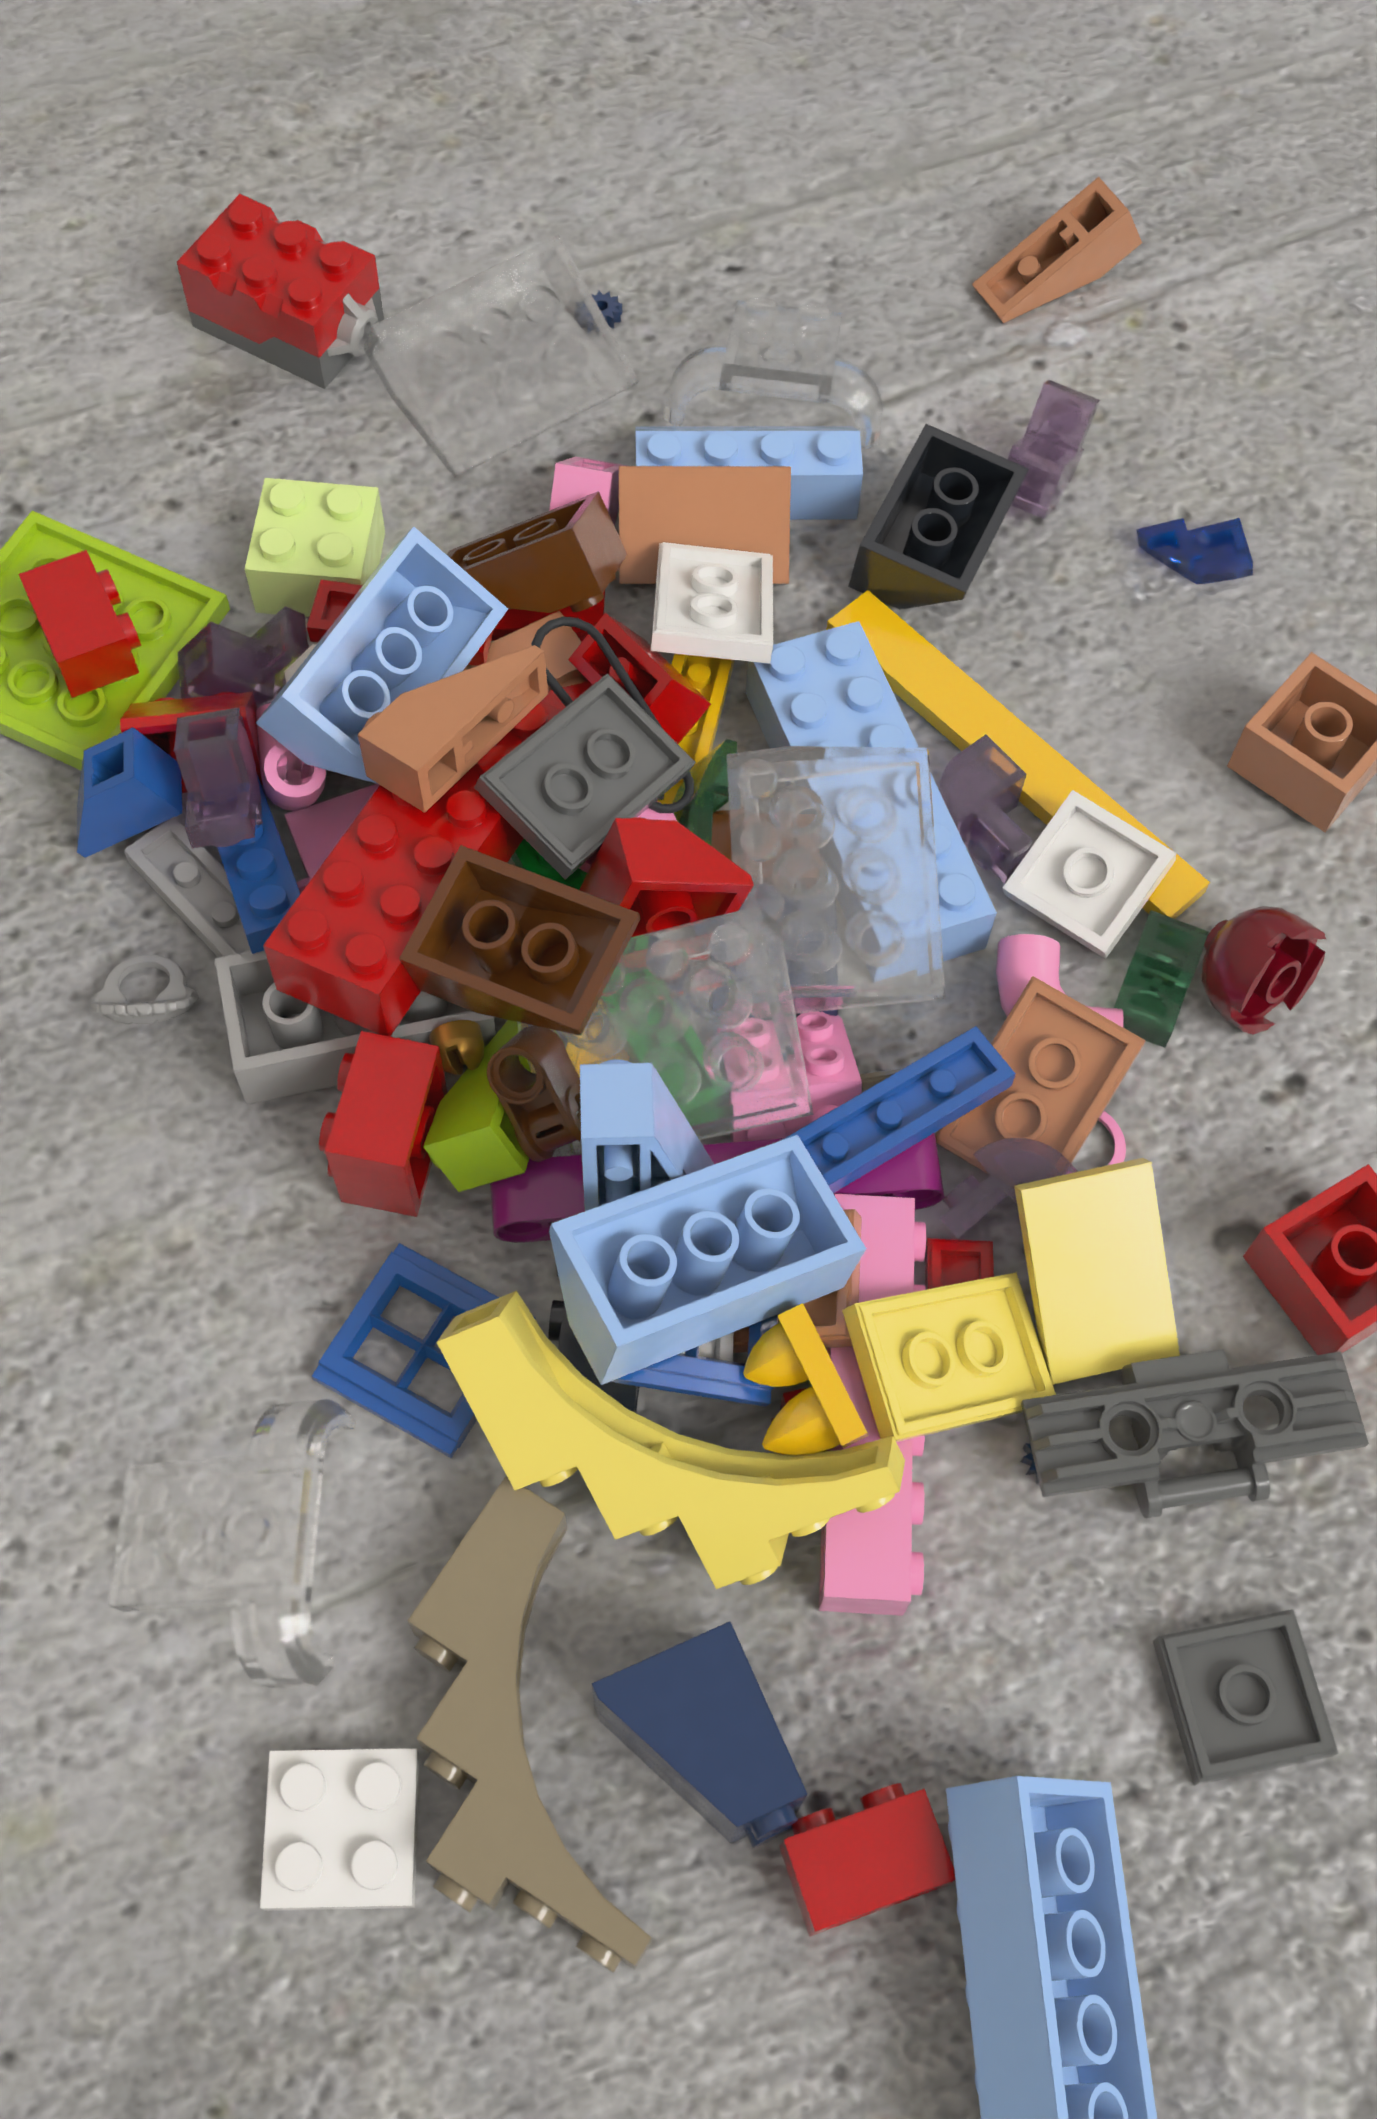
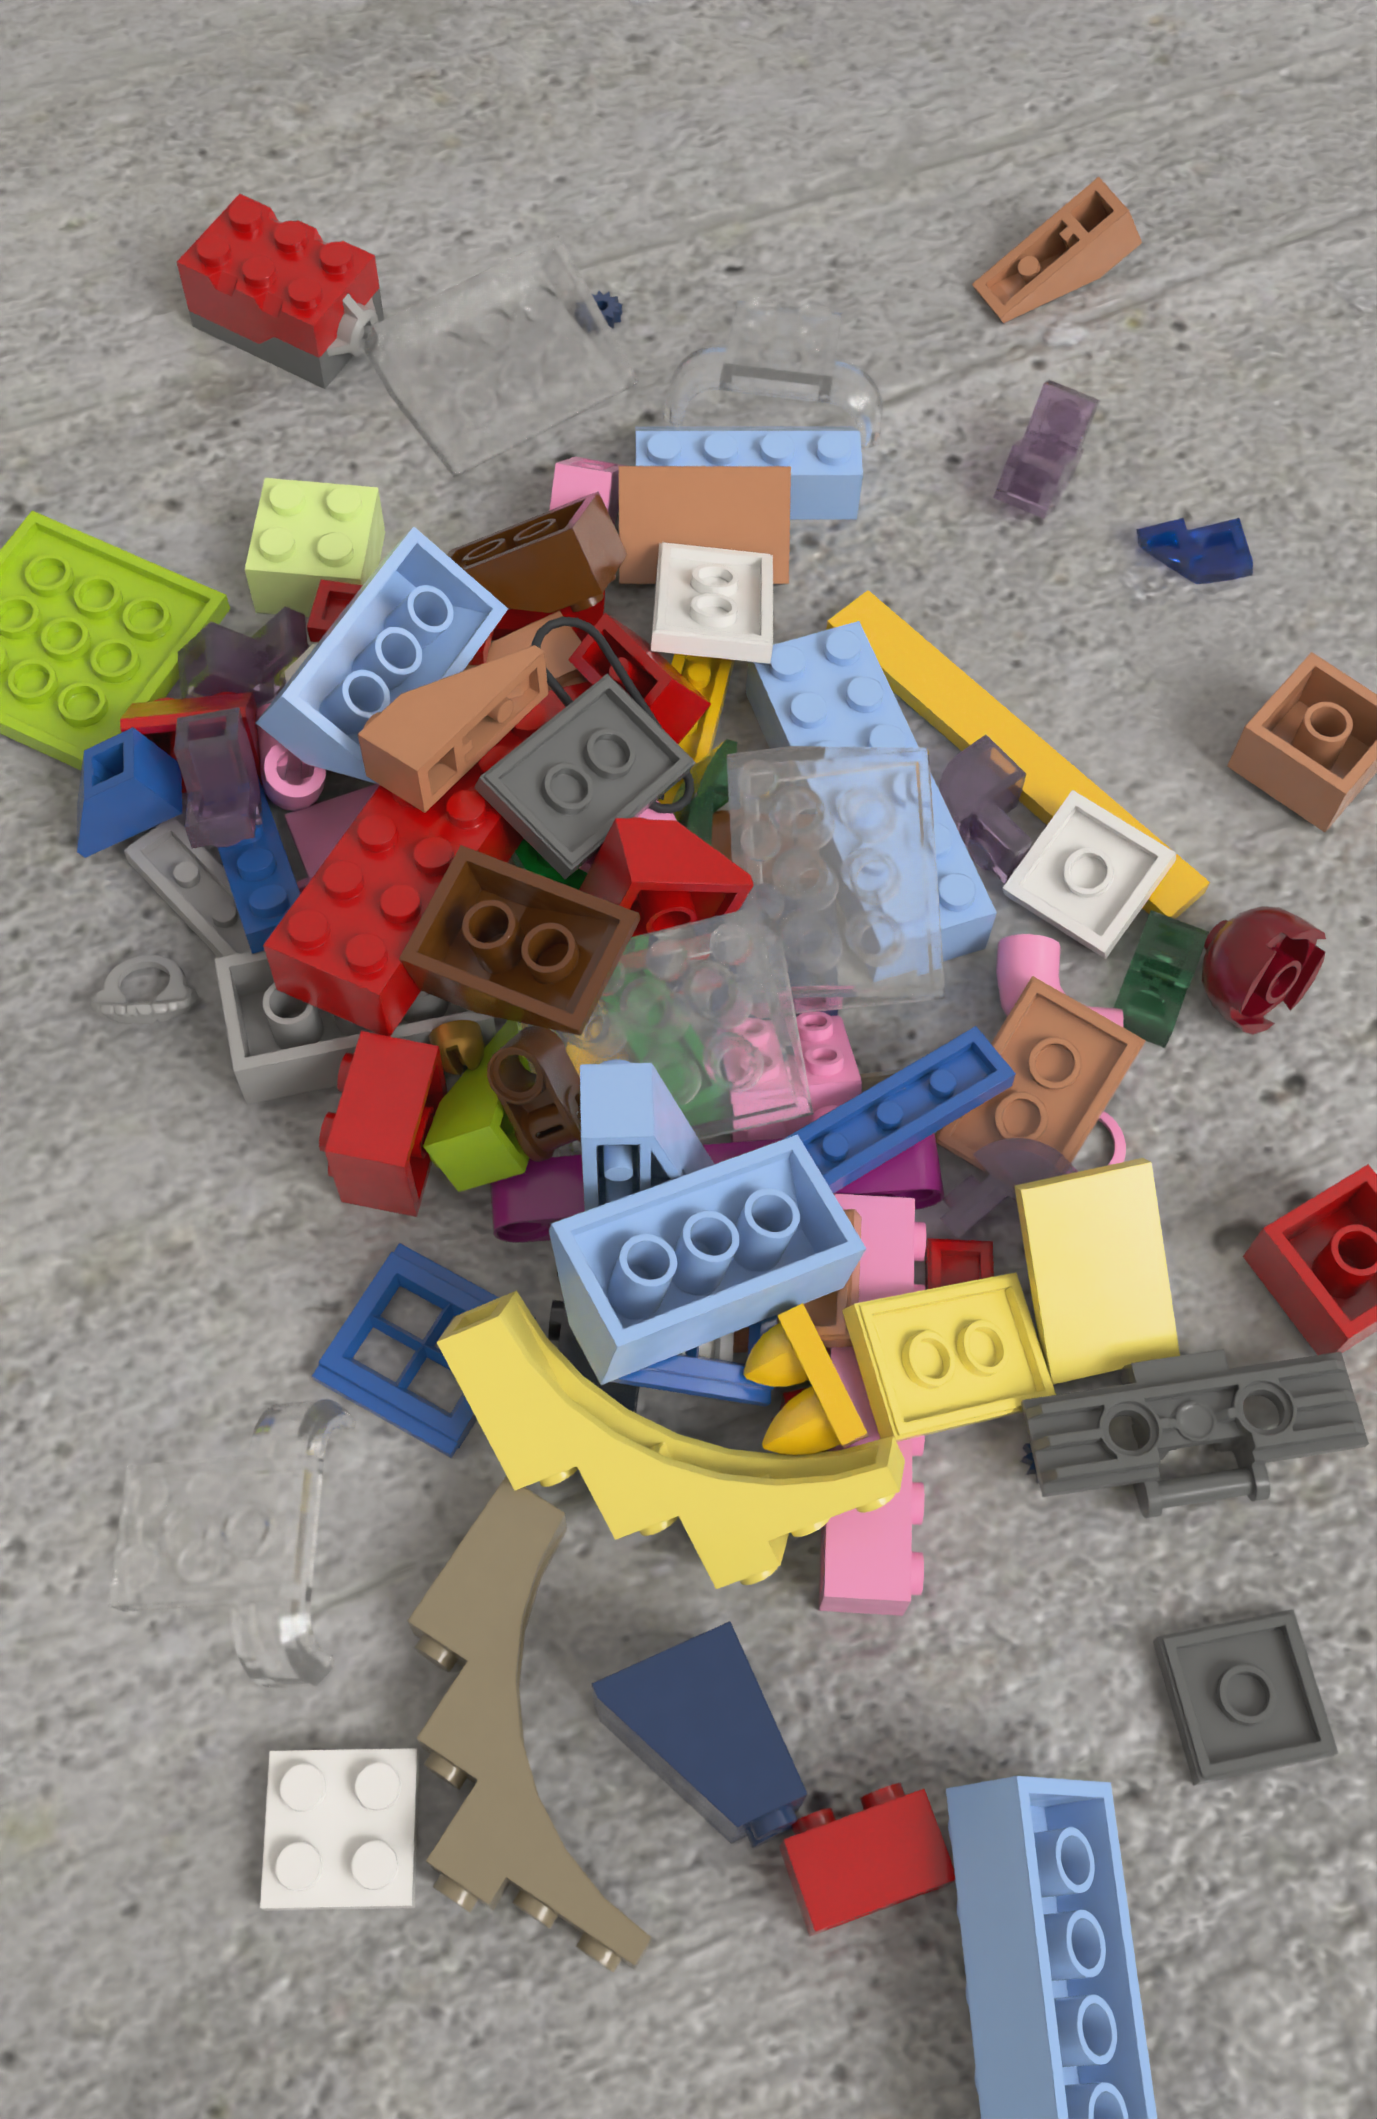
red brick [18,550,141,698] -> none
black slope [848,424,1029,610] -> none

